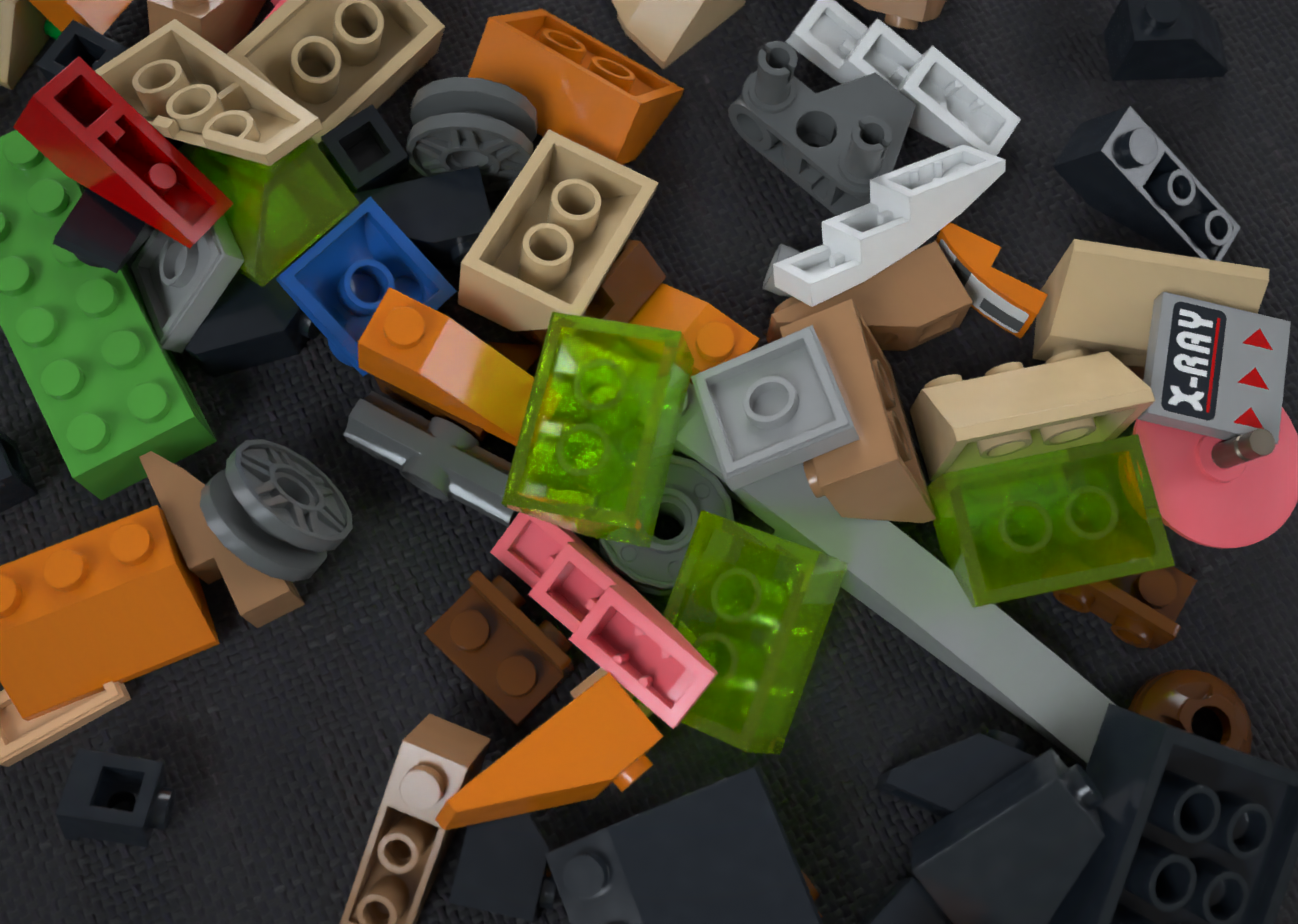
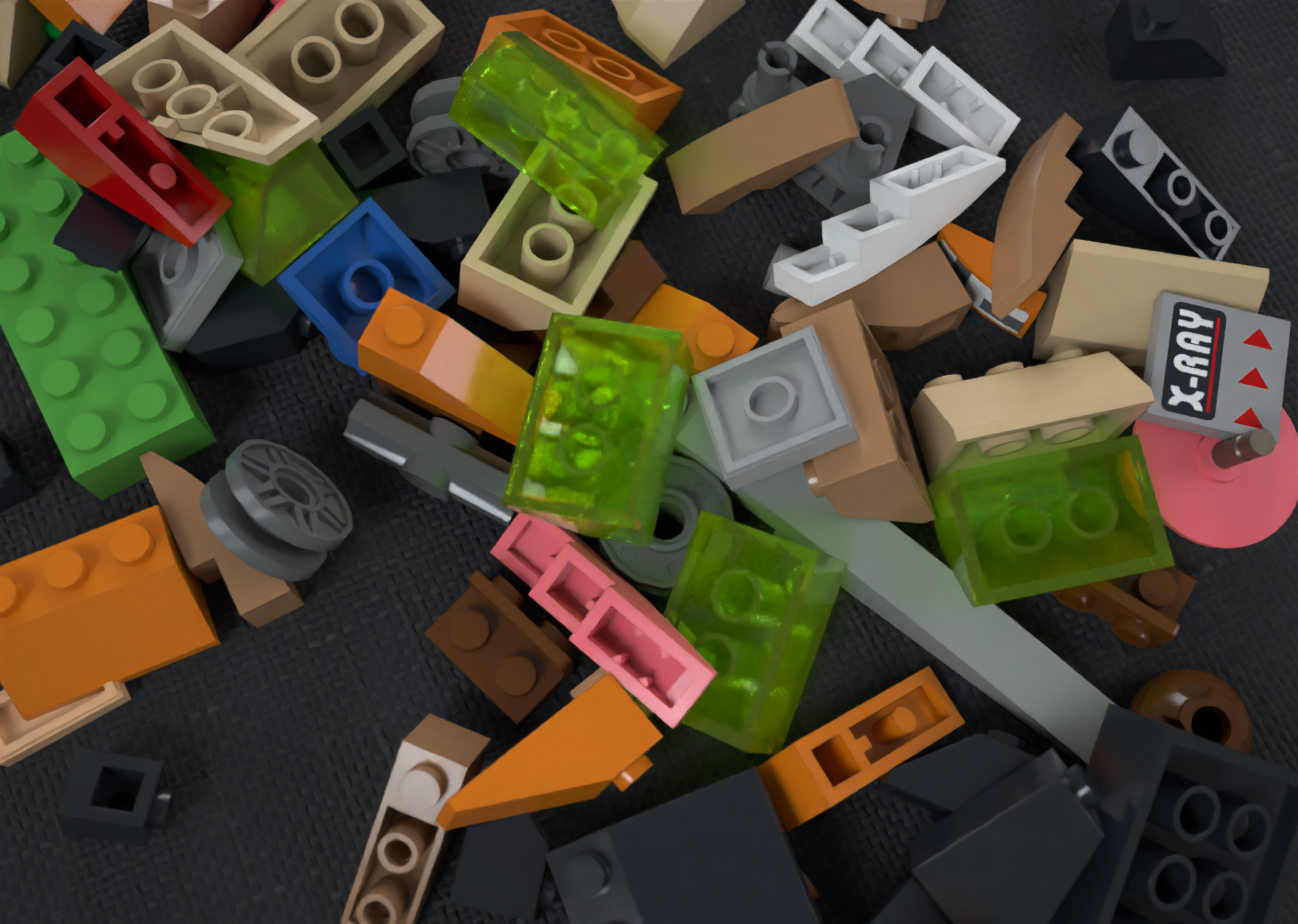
none -> clear neon green slope [448,31,669,232]
none -> medium nougat slope [666,77,860,215]
none -> orange slope [758,666,965,831]
none -> medium nougat slope [991,112,1083,320]

